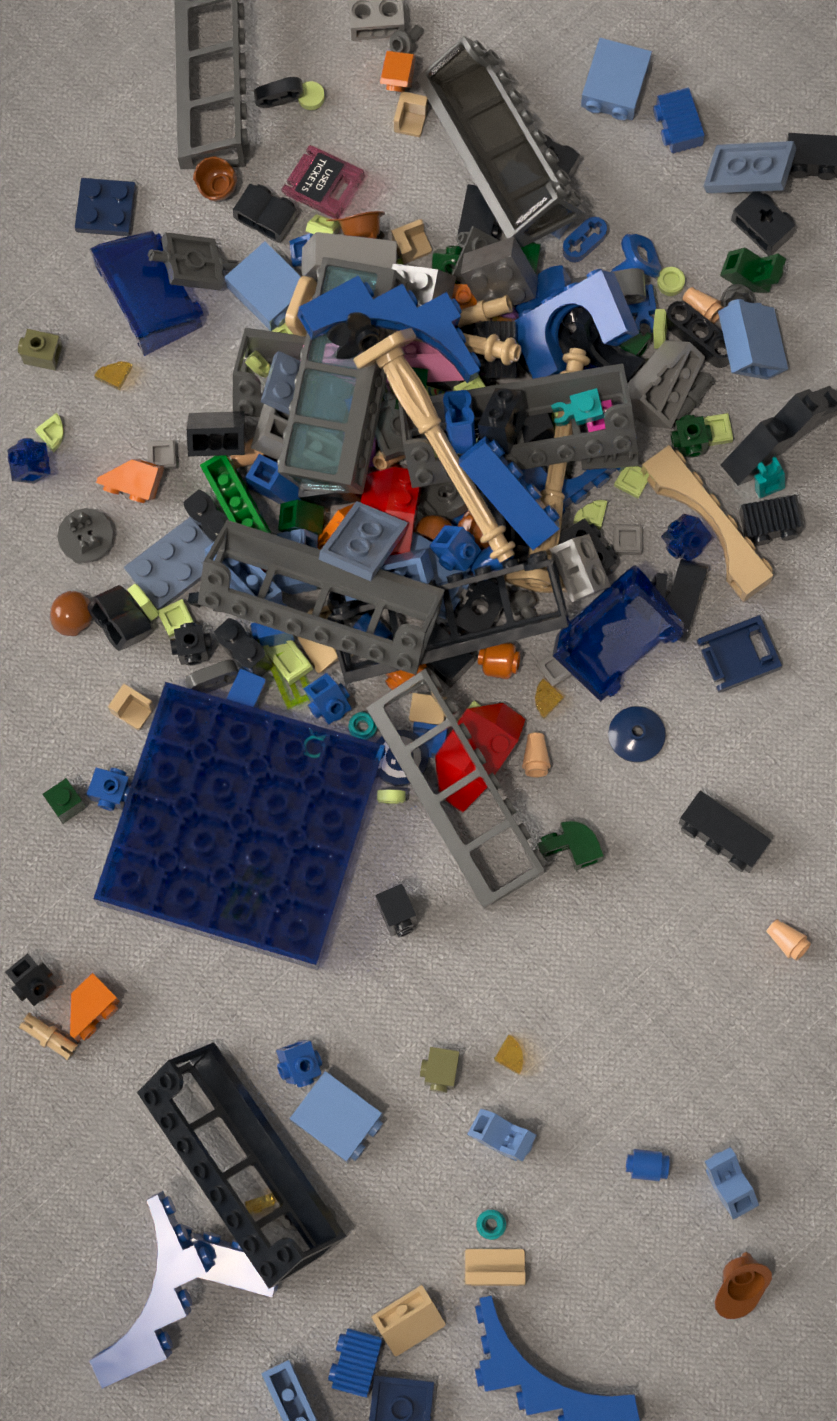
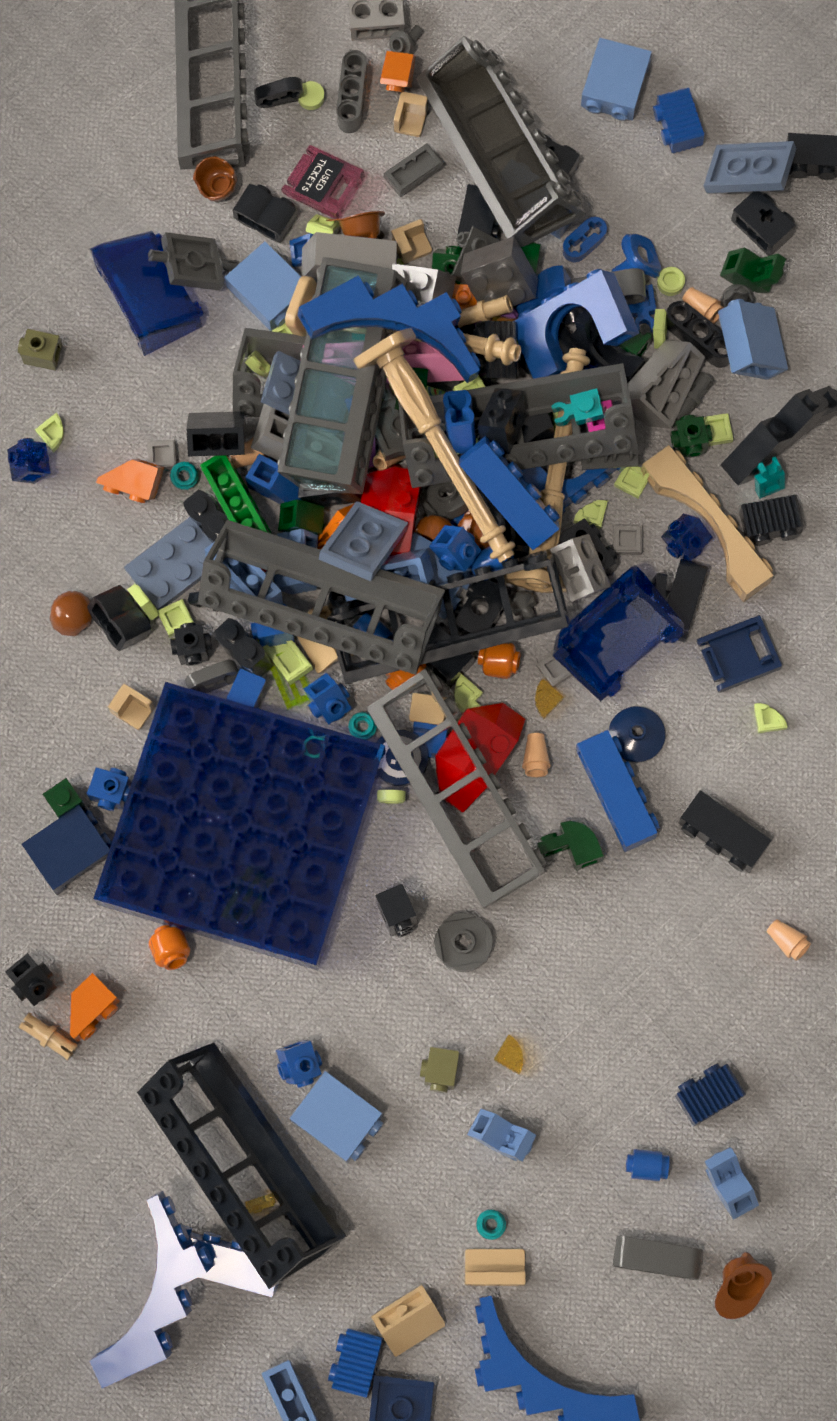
dark grey plate [57,508,114,564] -> none
dark blue plate [75,178,136,237] -> none
clear yellow tile [94,361,132,390] -> none
black plate [326,312,380,359] -> none
none -> dark blue panel [22,805,114,895]
none -> orange head [148,925,190,970]
none -> teal plate [170,462,198,490]
none -> dark grey beam [336,50,367,133]
none -> dark grey plate [383,143,444,197]
none -> dark grey plate [434,913,493,972]
none -> yellowish green tile [454,674,483,714]
none -> blue brick [576,730,660,852]
none -> dark grey beam [612,1236,703,1280]
none -> dark blue brick [675,1063,746,1127]
none -> yellowish green tile [754,703,787,733]

